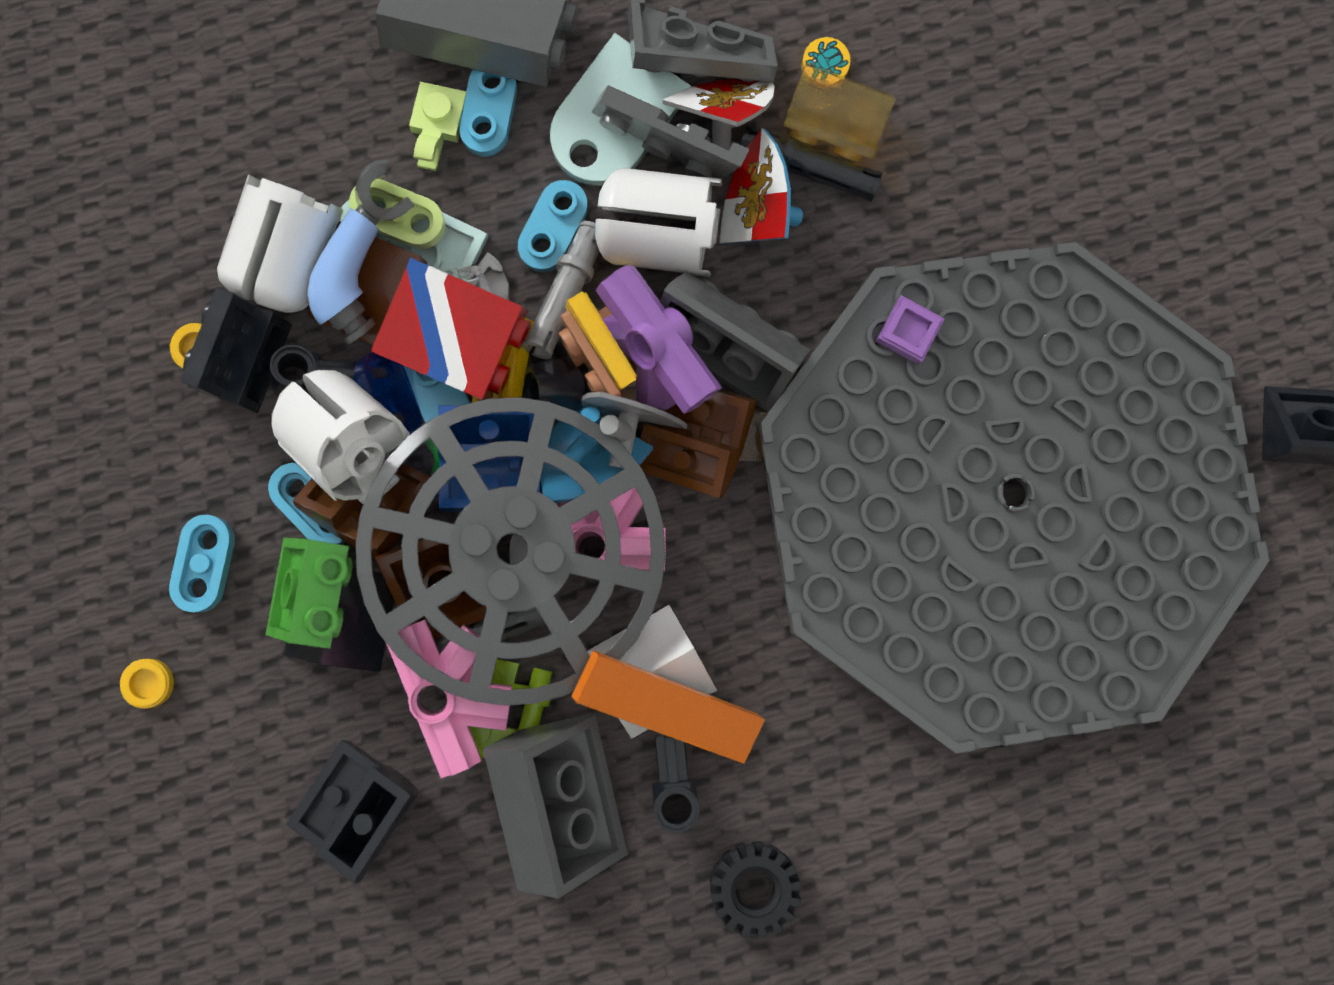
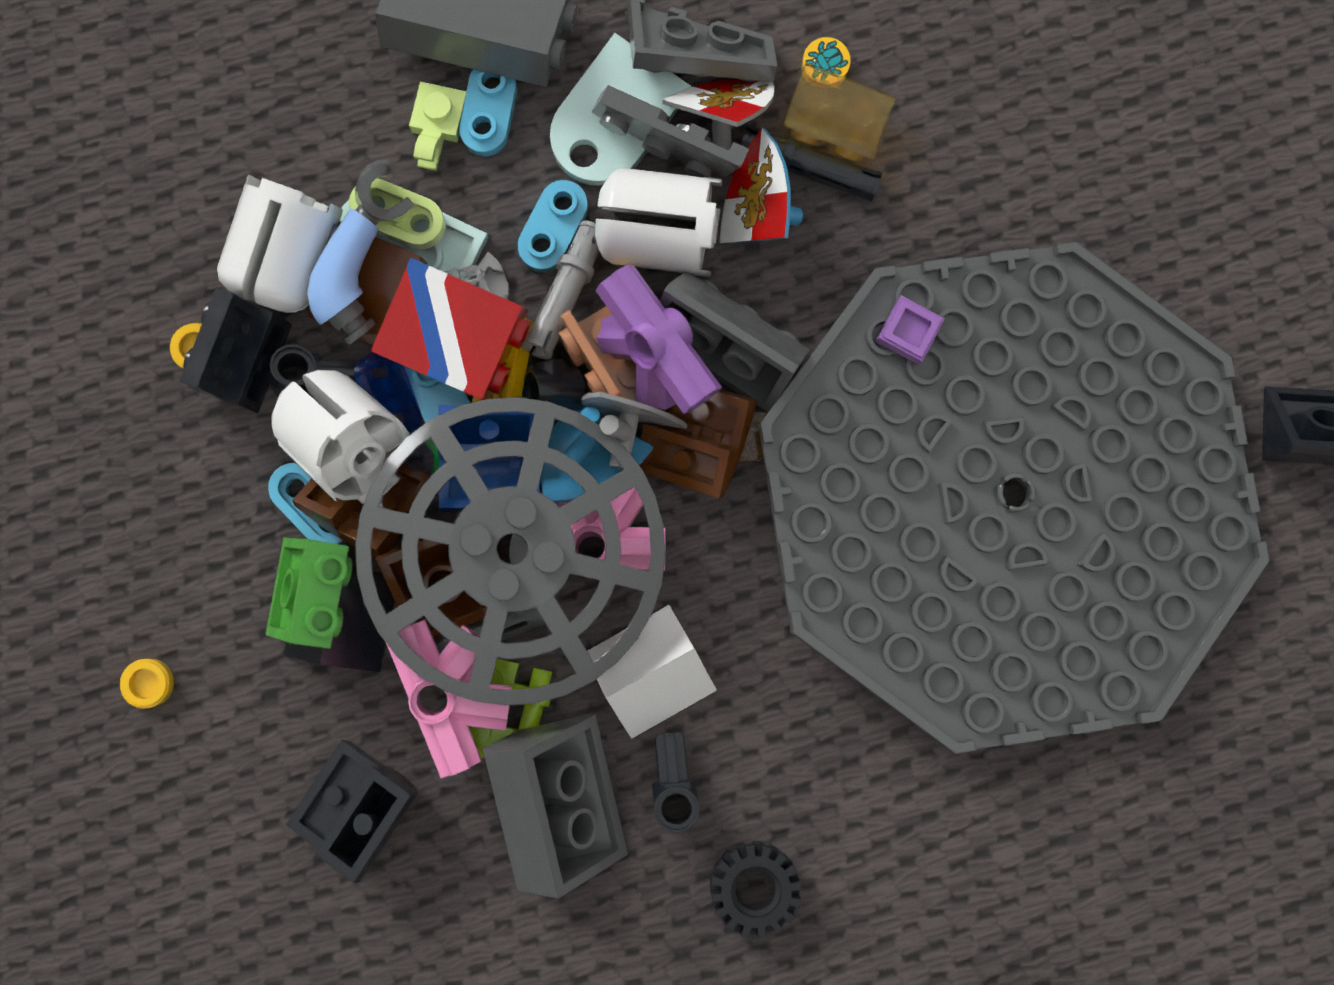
medium azure plate [169,515,235,612] -> none
yellow tile [564,291,637,391] -> none
orange tile [571,650,765,764] -> none

